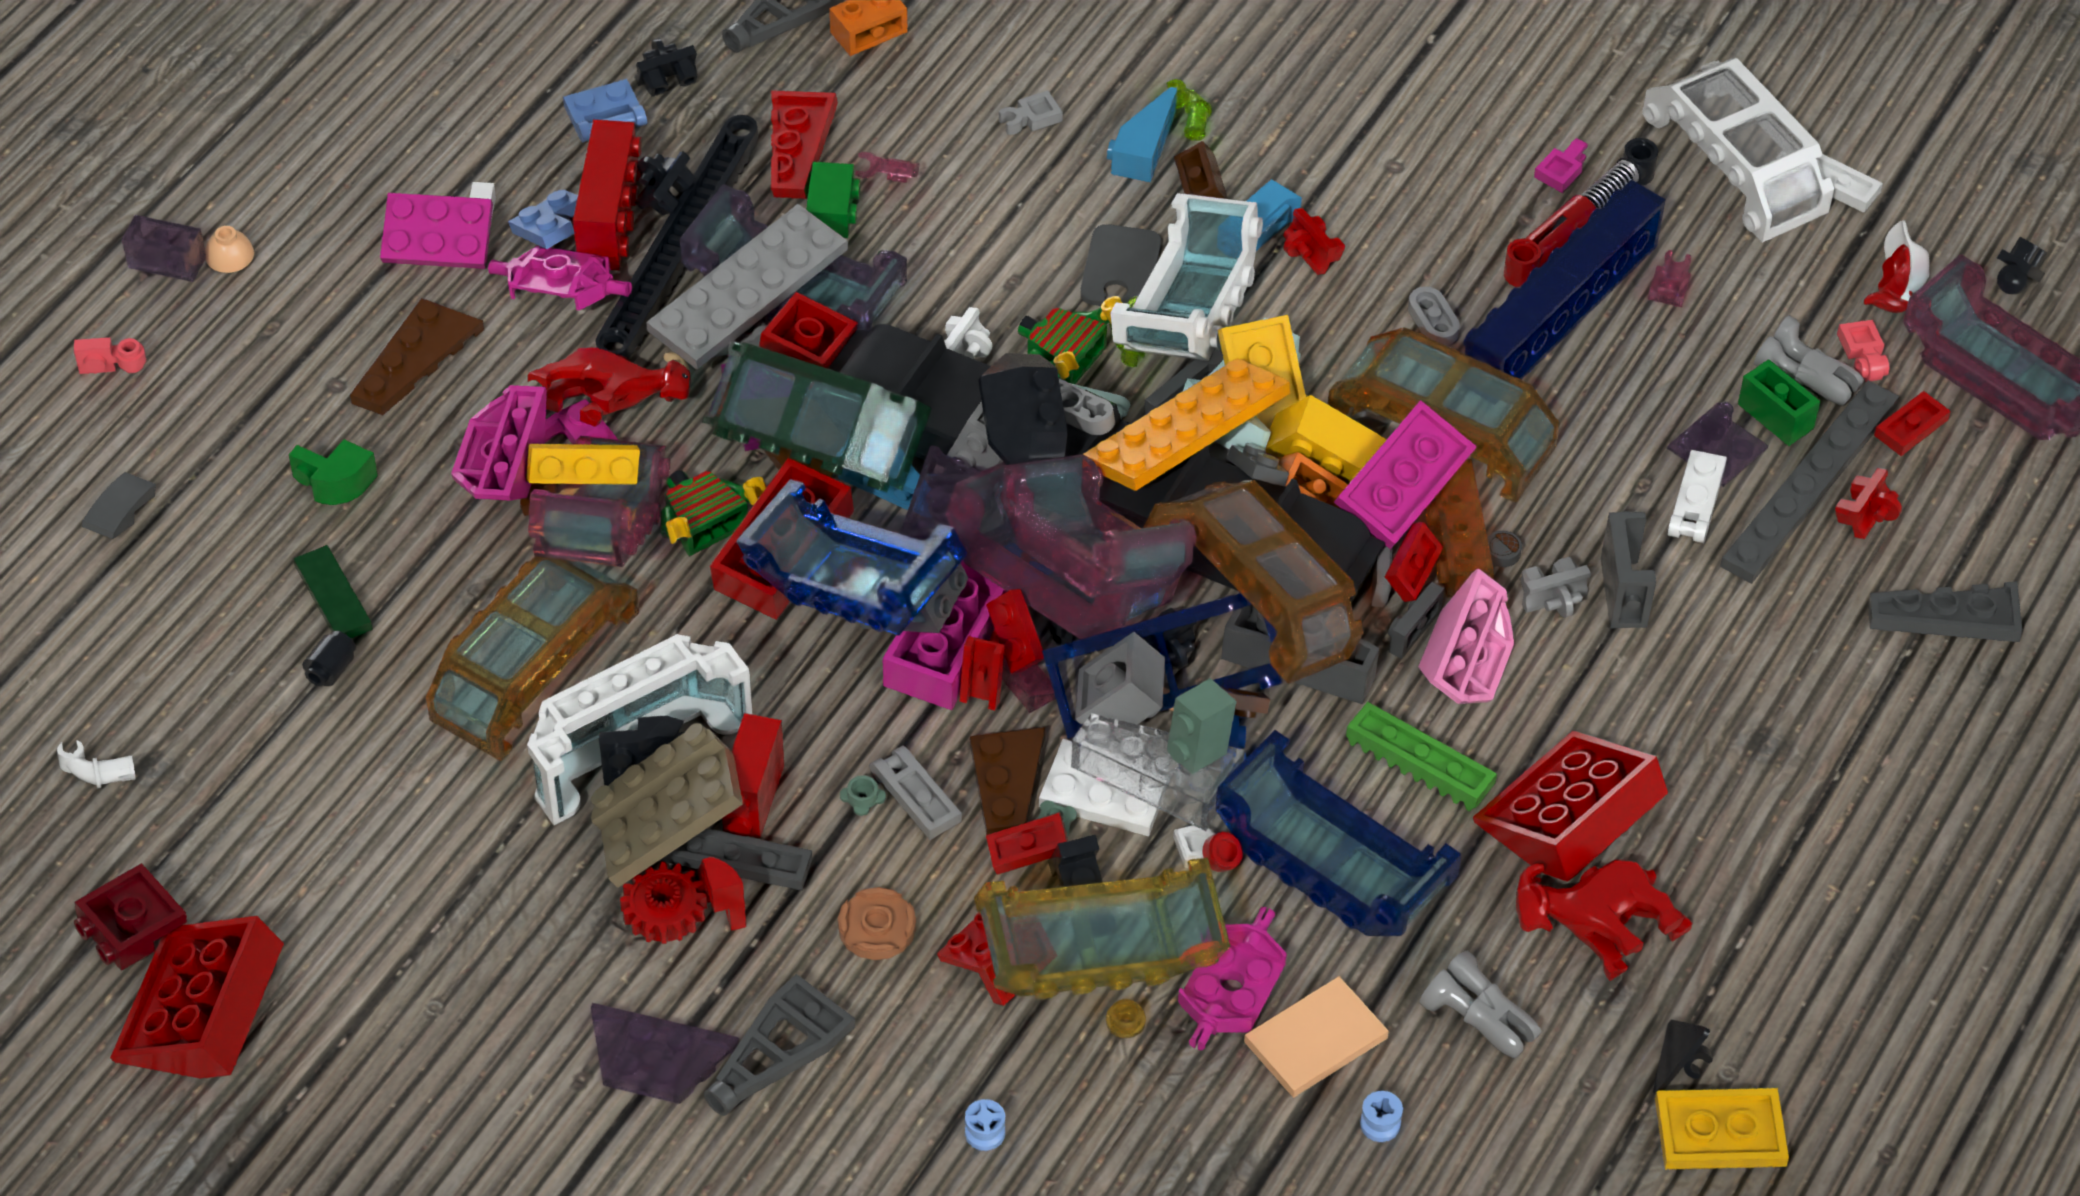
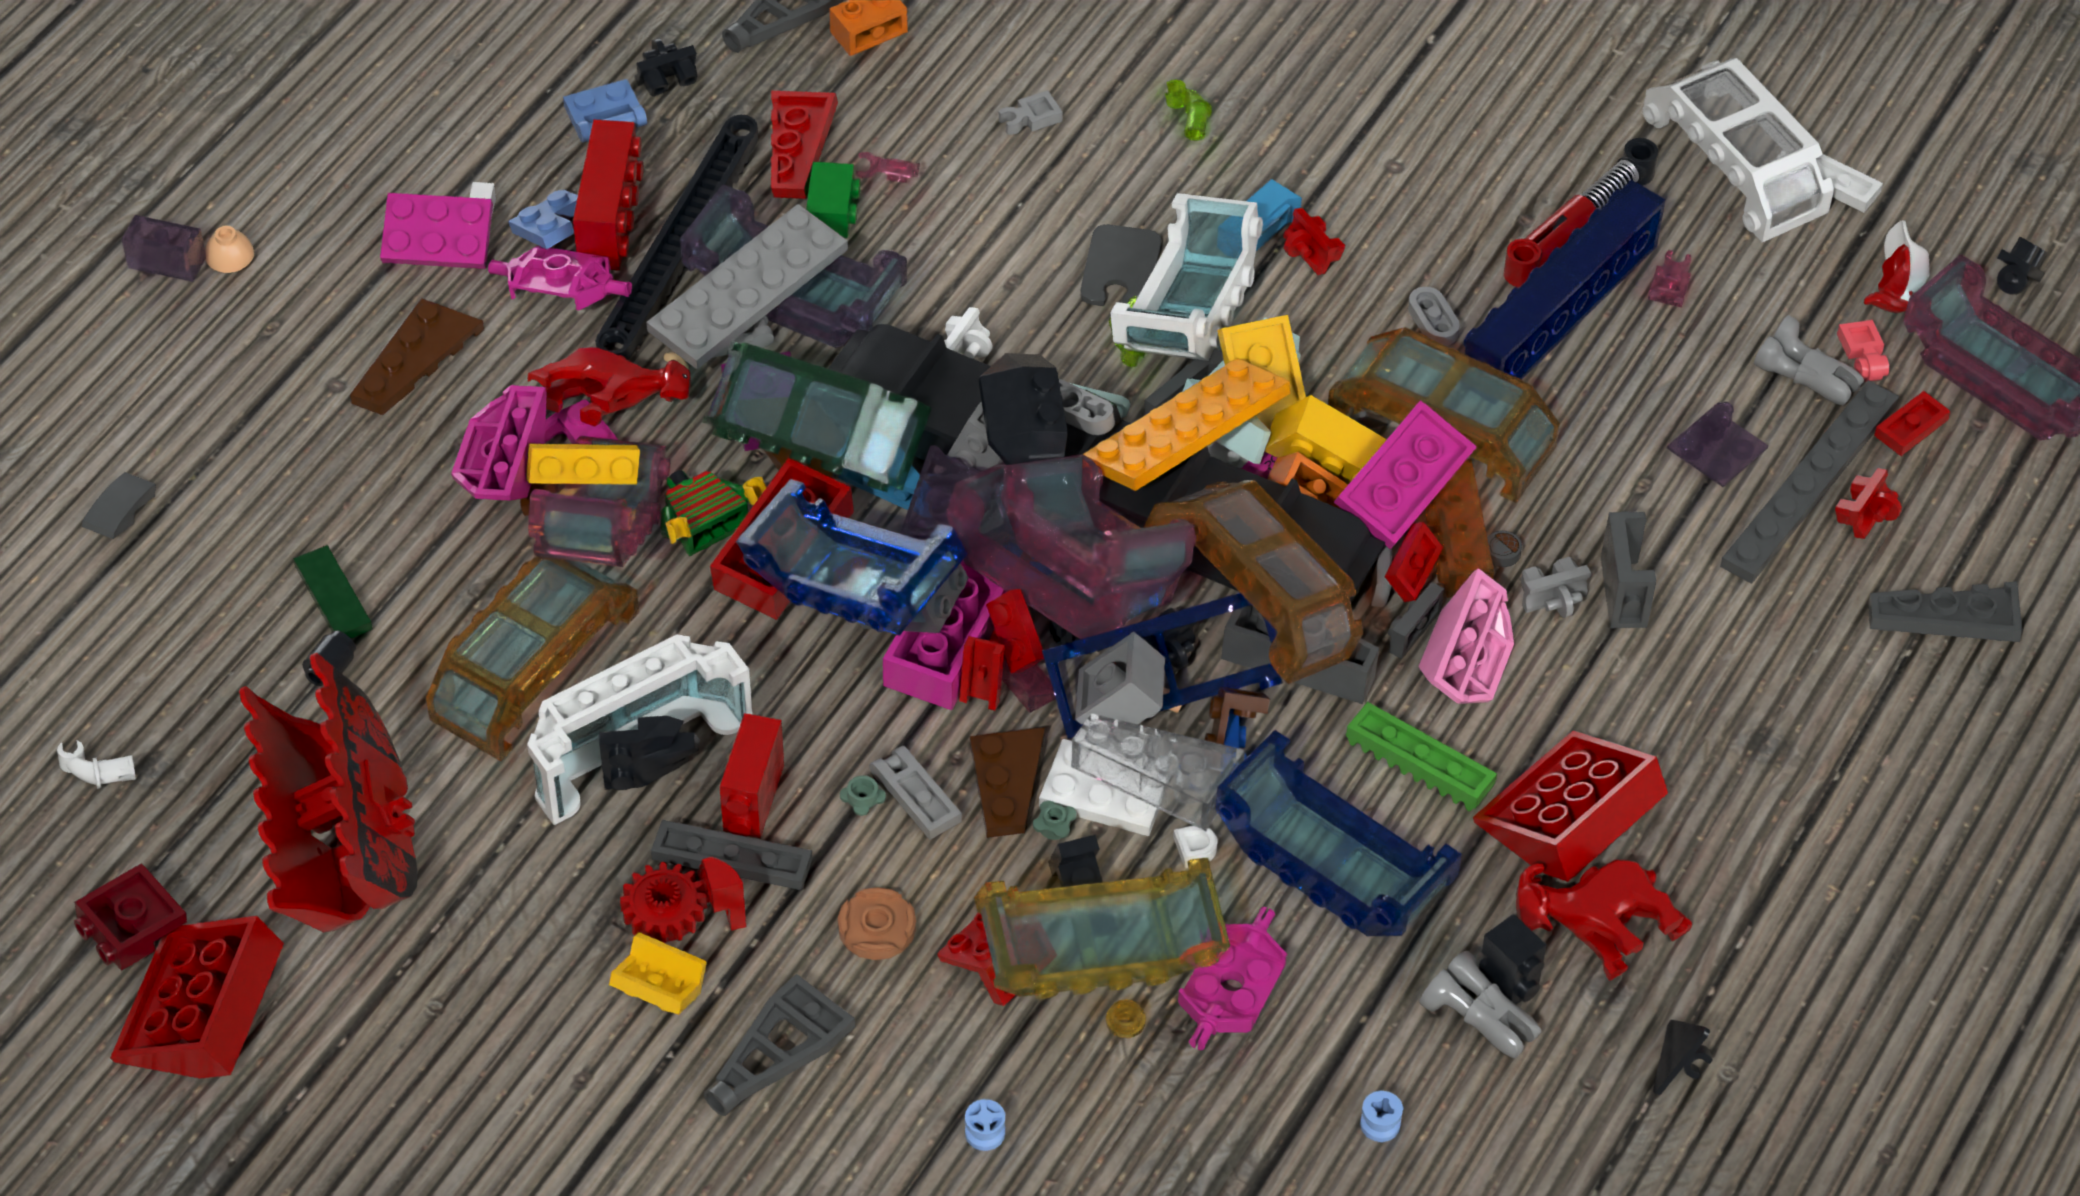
coral plate [74,337,146,374] -> none
green brick [288,439,378,505] -> none
dark tan plate [591,723,743,888] -> none
clear purple wing [591,1003,740,1104] -> none
black hips [634,151,696,216] -> none
red brick [756,292,858,390] -> none
red plate [986,813,1068,875] -> none
torso [1018,296,1122,384] -> none
dark azure slope [1107,87,1177,183] -> none
sand green brick [1167,678,1236,774] -> none
reddish brown slope [1174,141,1228,199] -> none
red tile [1202,832,1243,872] -> none
dark grey plate [1227,443,1289,487] -> none
light nougat tile [1244,976,1389,1098] -> none
dark pink plate [1534,138,1588,193] -> none
yellow plate [1655,1088,1789,1170] -> none
white plate [1668,450,1727,543] -> none
green brick [1738,359,1820,446] -> none
none -> red animal [239,652,418,933]
none -> yellow bracket [609,933,707,1015]
none -> black brick [1479,914,1547,1004]

